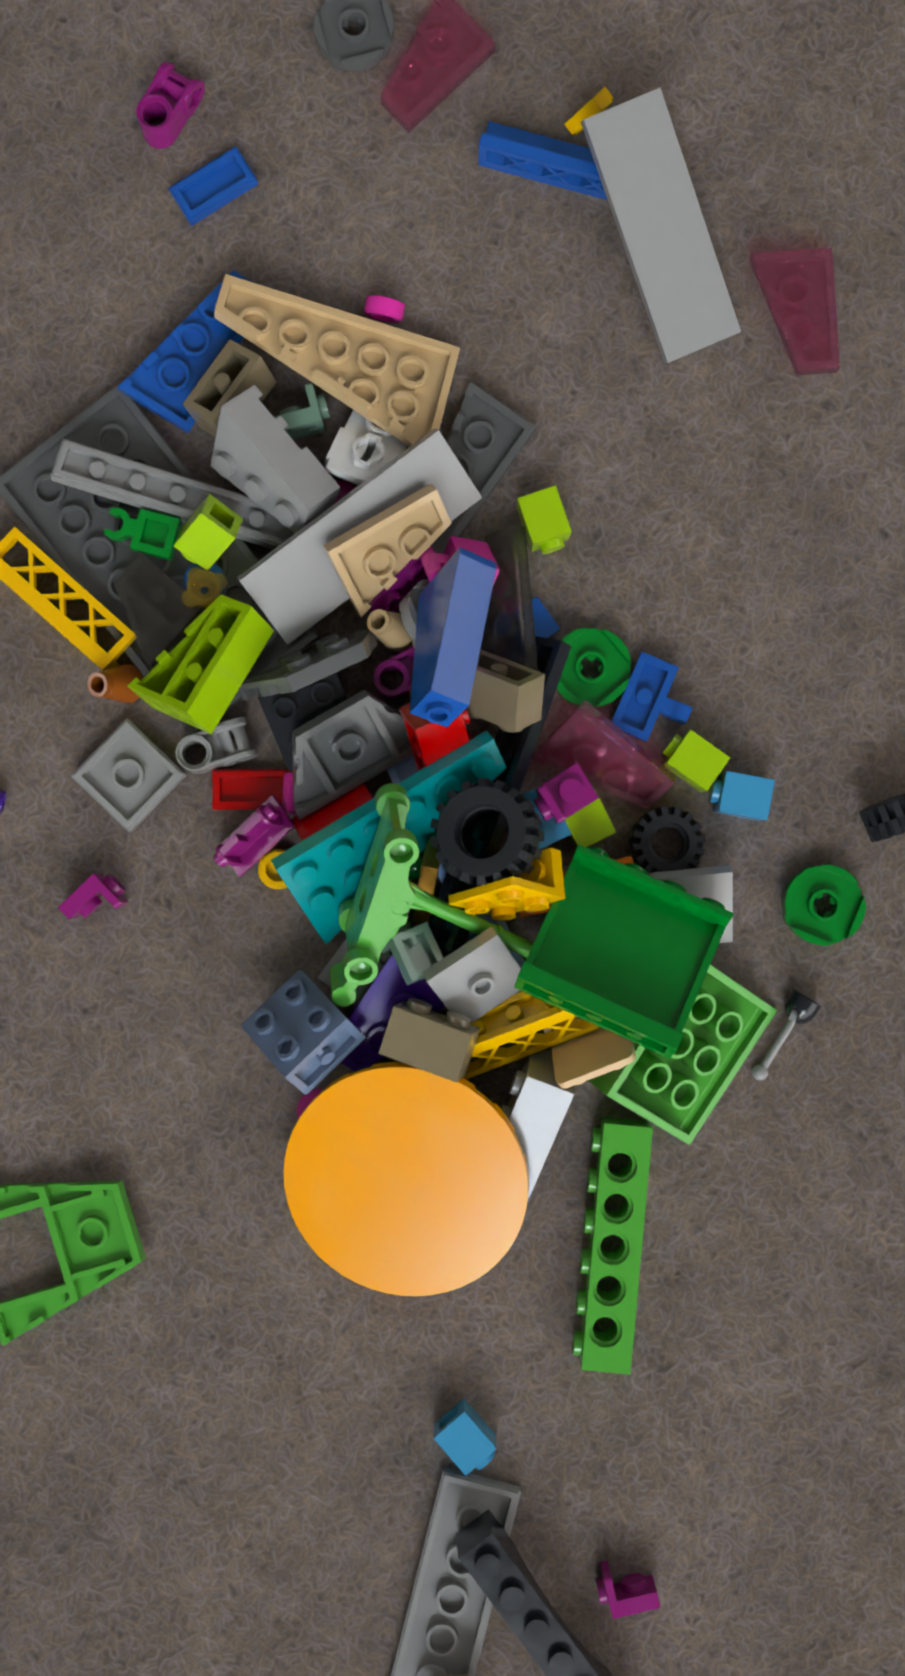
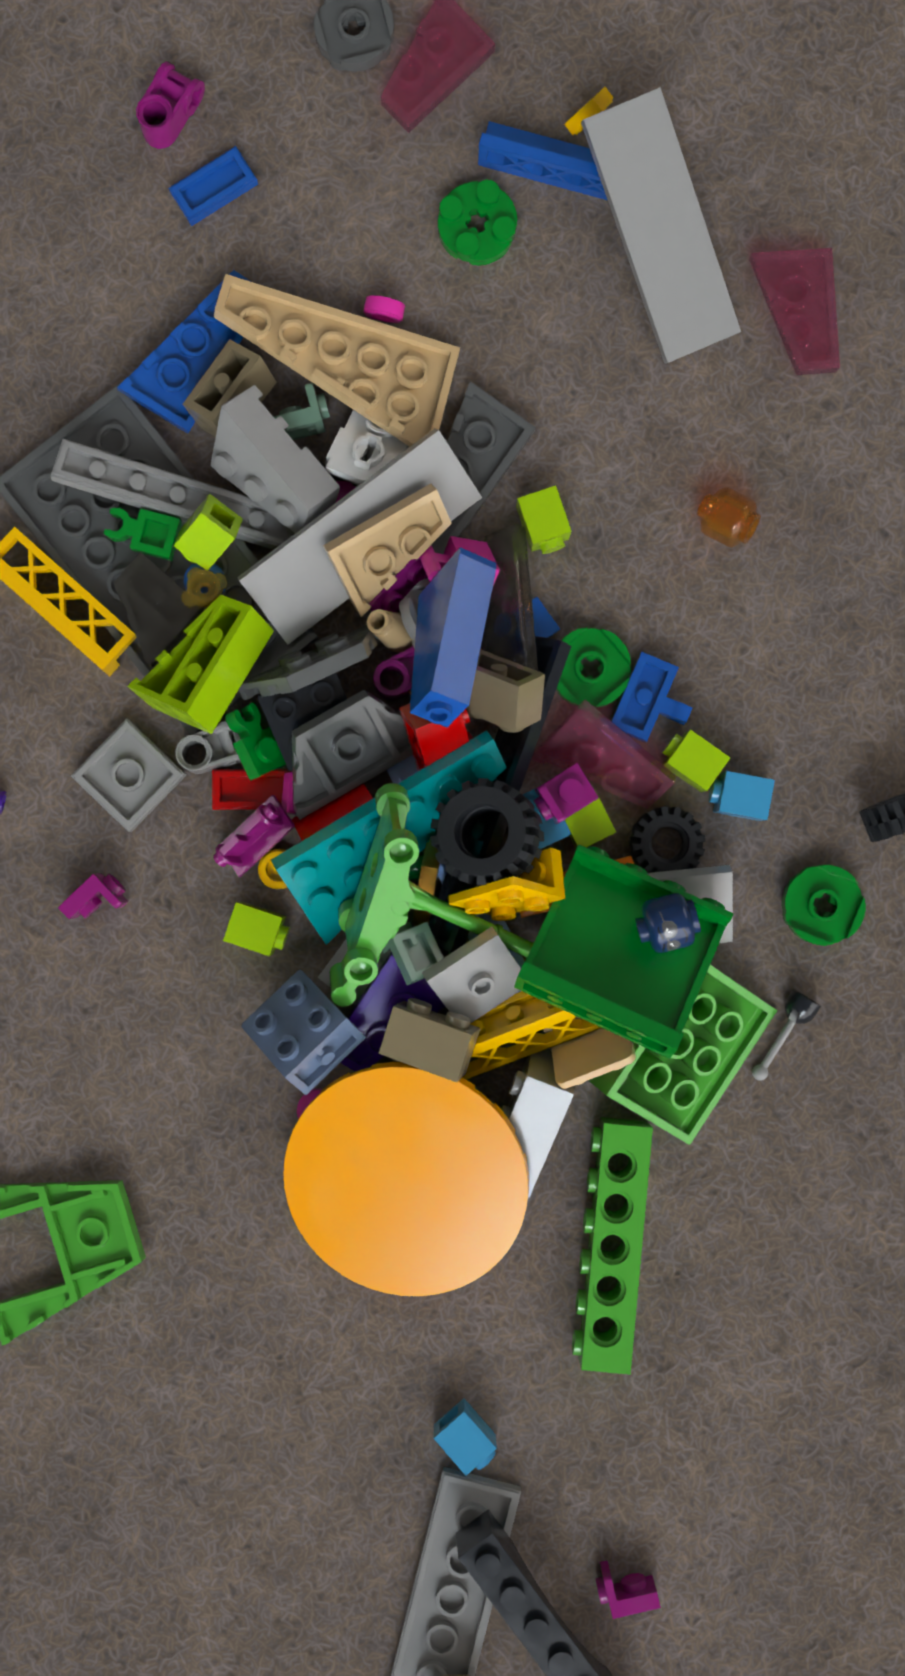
dark orange cone [88,663,144,703] -> none
none -> lime brick [223,901,290,956]
none -> green plate [225,703,286,781]
none -> green plate [438,179,517,266]
none -> dark blue head [635,893,701,953]
none -> clear orange head [697,487,761,548]

